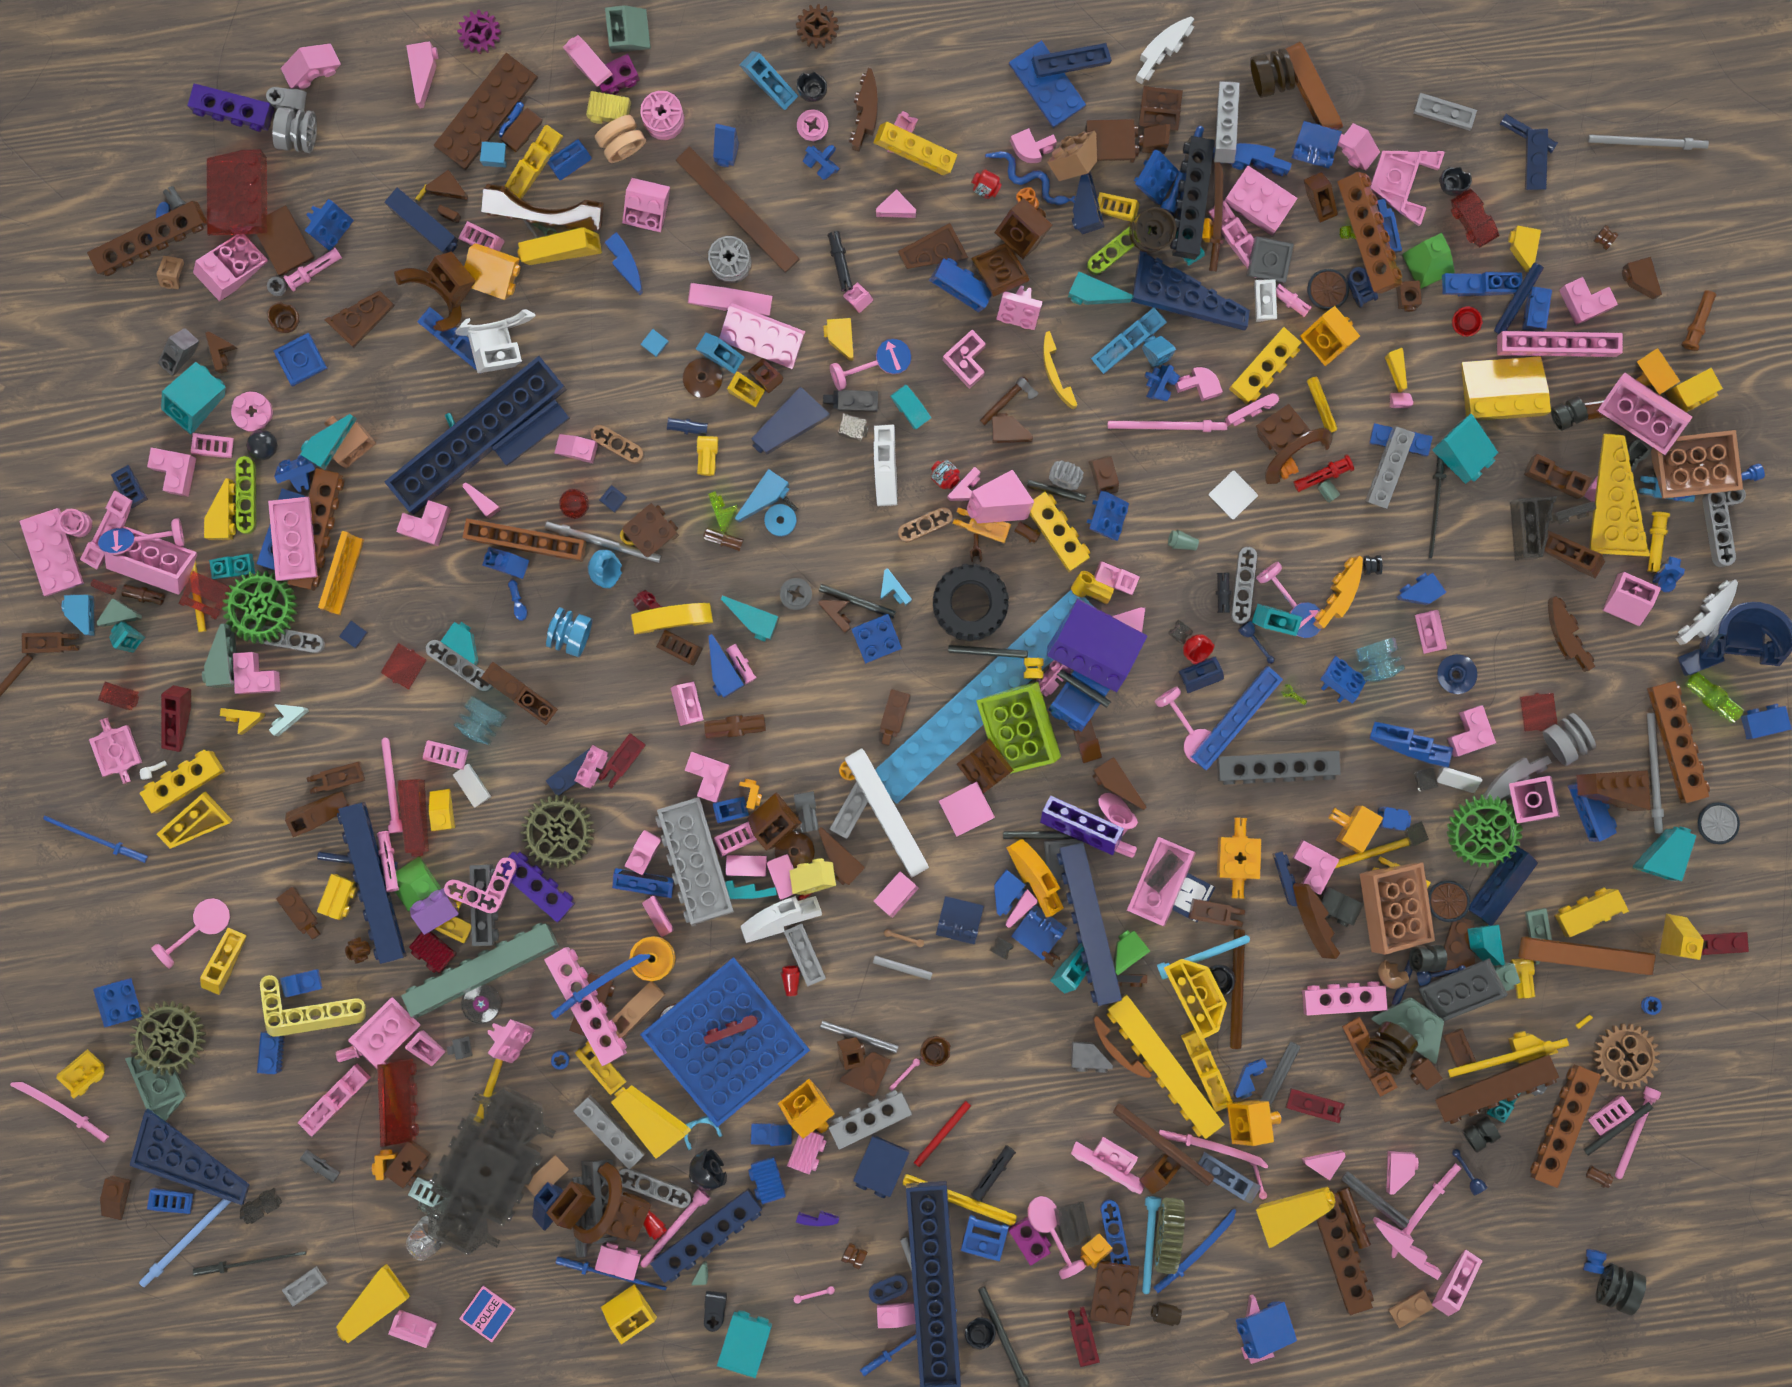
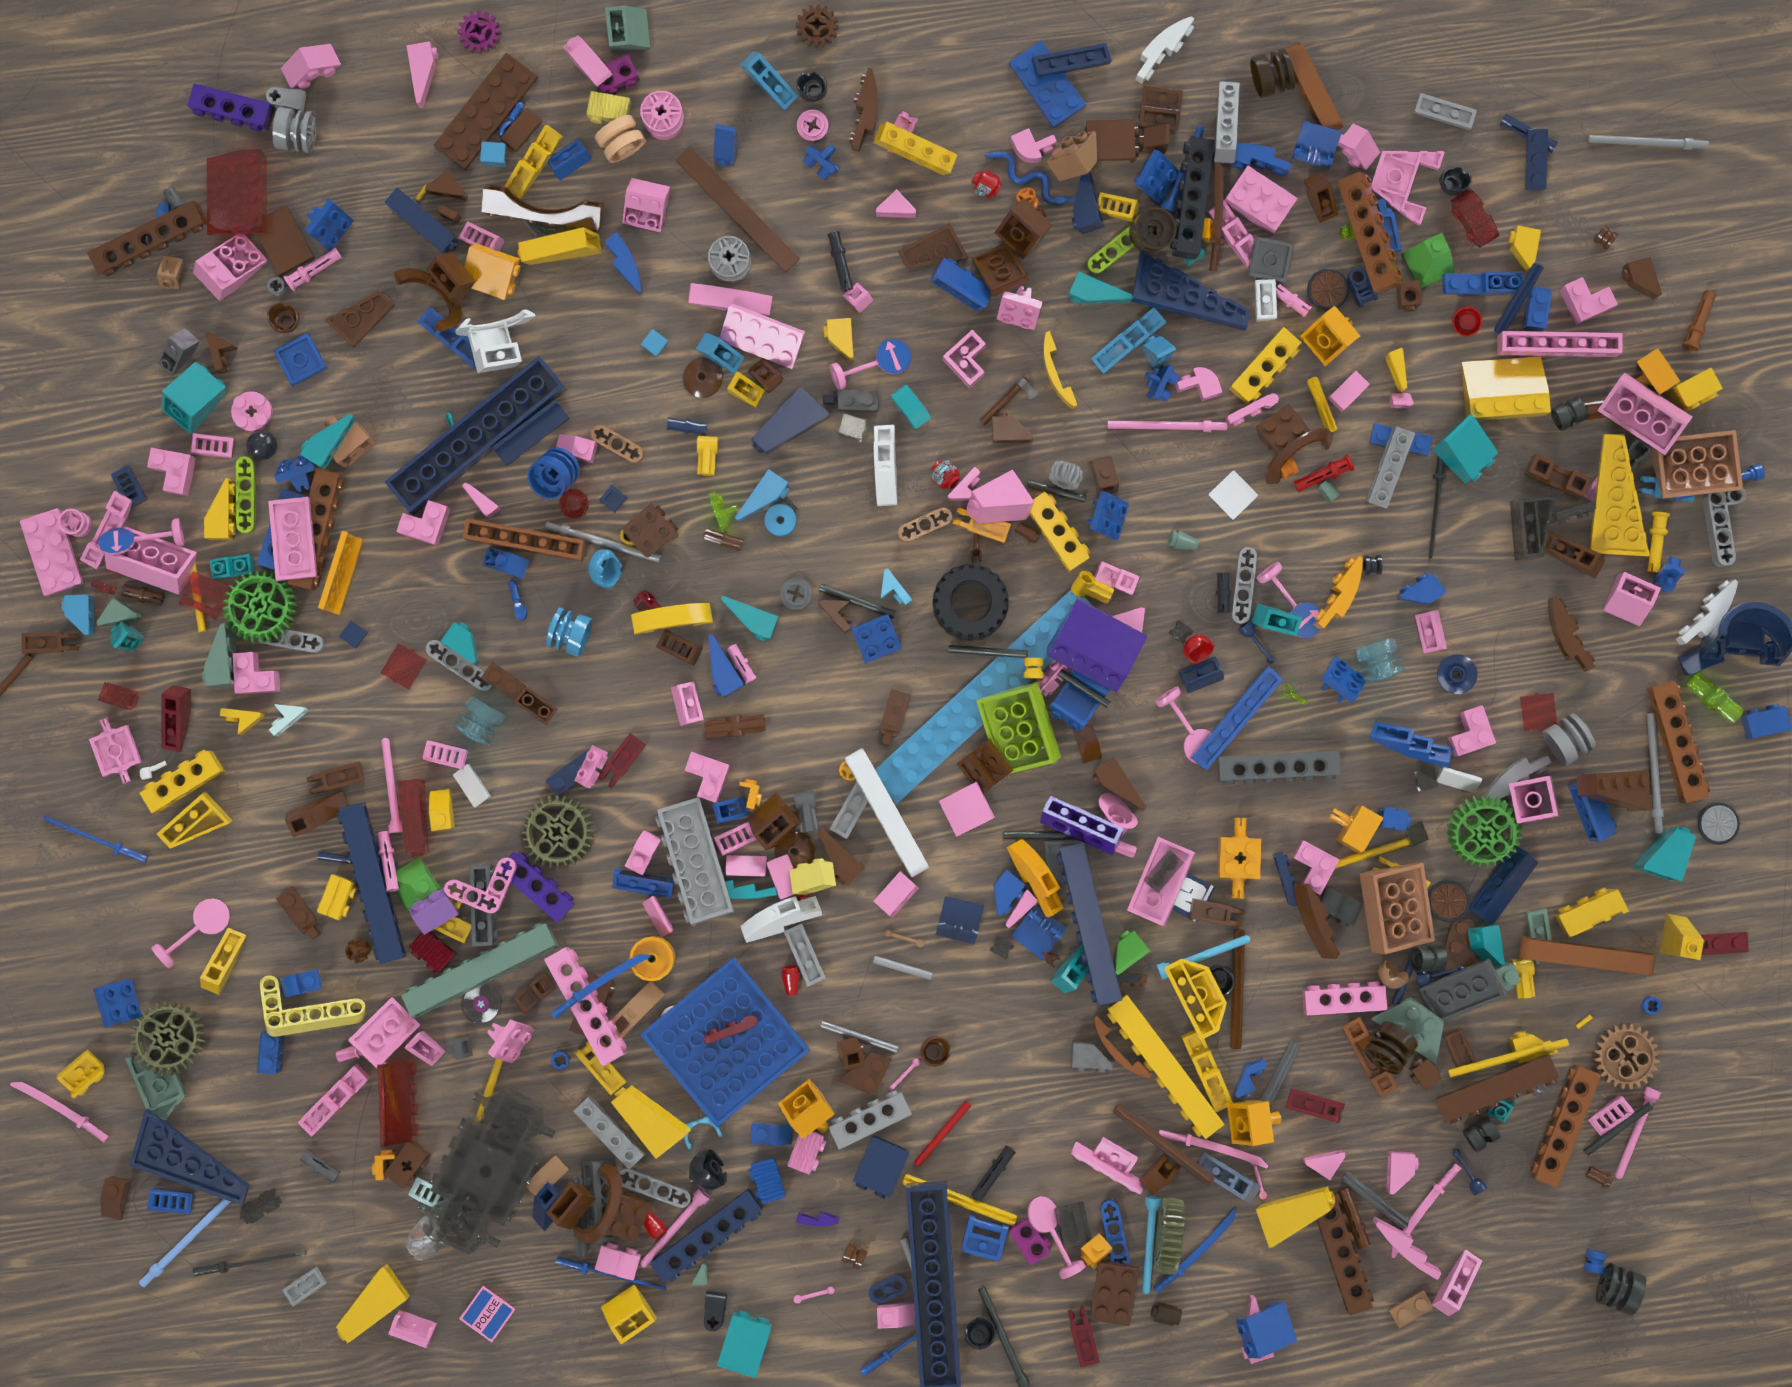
none -> reddish brown slope [512,972,557,1014]
none -> blue wheel [527,447,580,500]
none -> bright pink slope [1328,371,1370,412]

